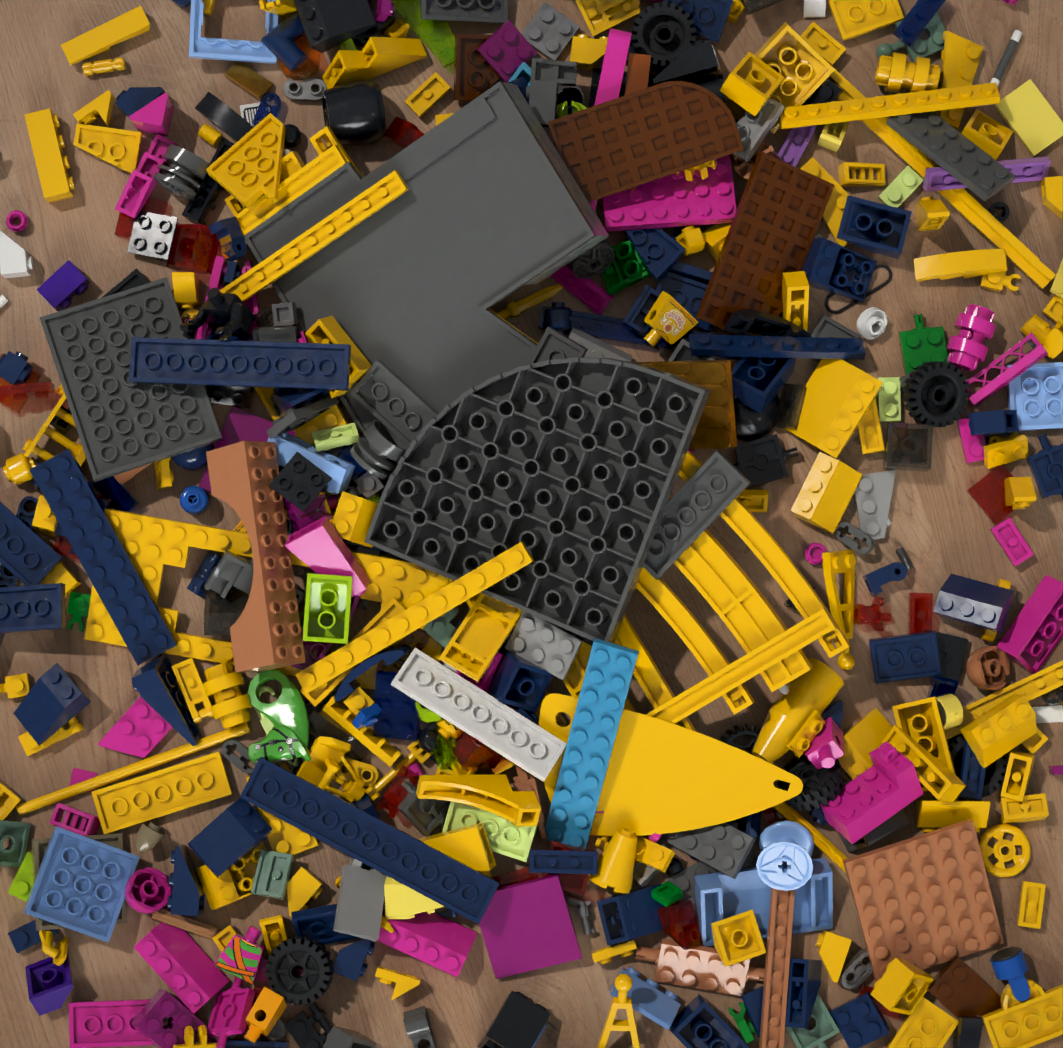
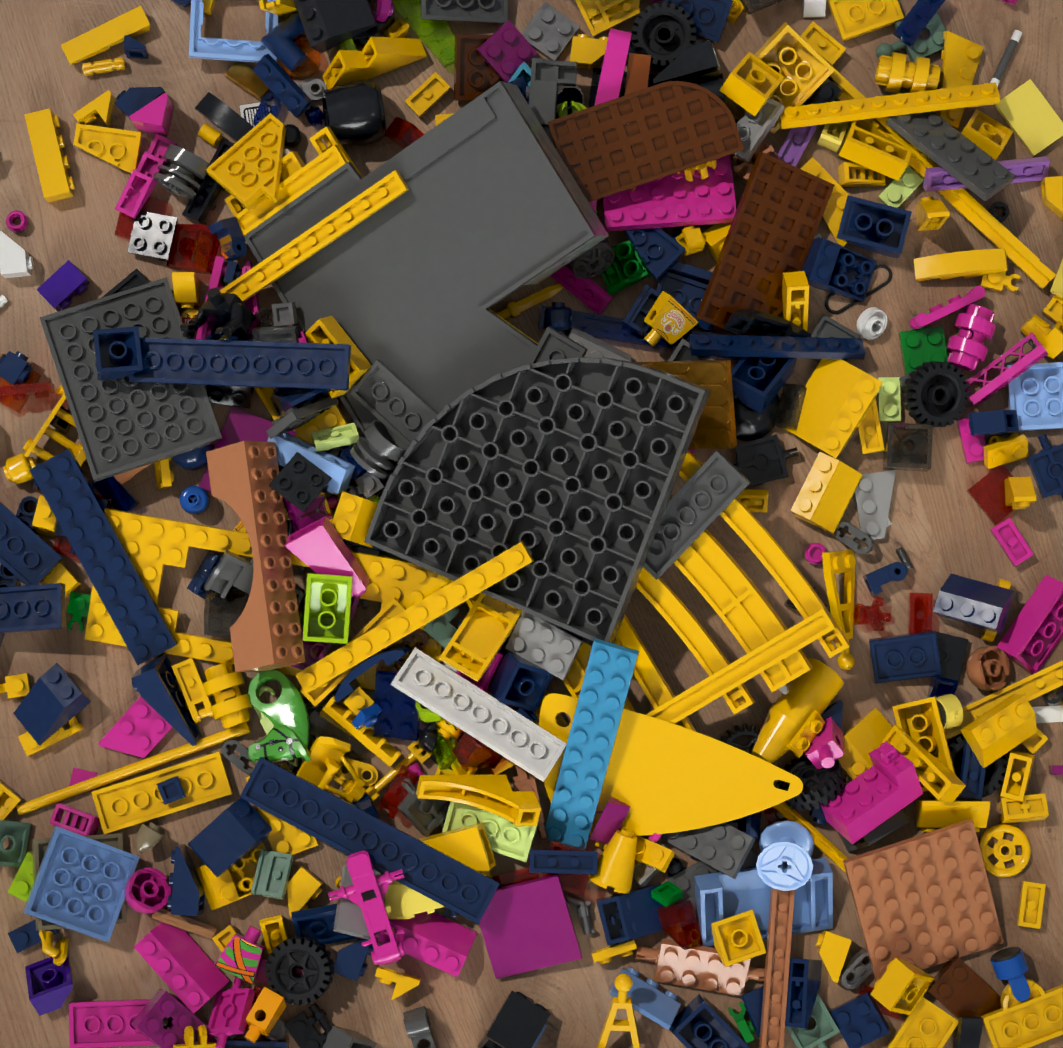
none -> dark blue slope [93,326,143,380]
none -> dark blue slope [124,35,149,59]
none -> dark blue tile [157,776,187,805]
none -> dark blue plate [253,54,312,118]
none -> clear blue plate [305,106,324,127]
none -> dark pink piece [328,850,405,965]
none -> magenta slope [590,797,631,844]
none -> yellow wedge [838,119,913,181]
none -> dark pink plate [909,286,985,330]

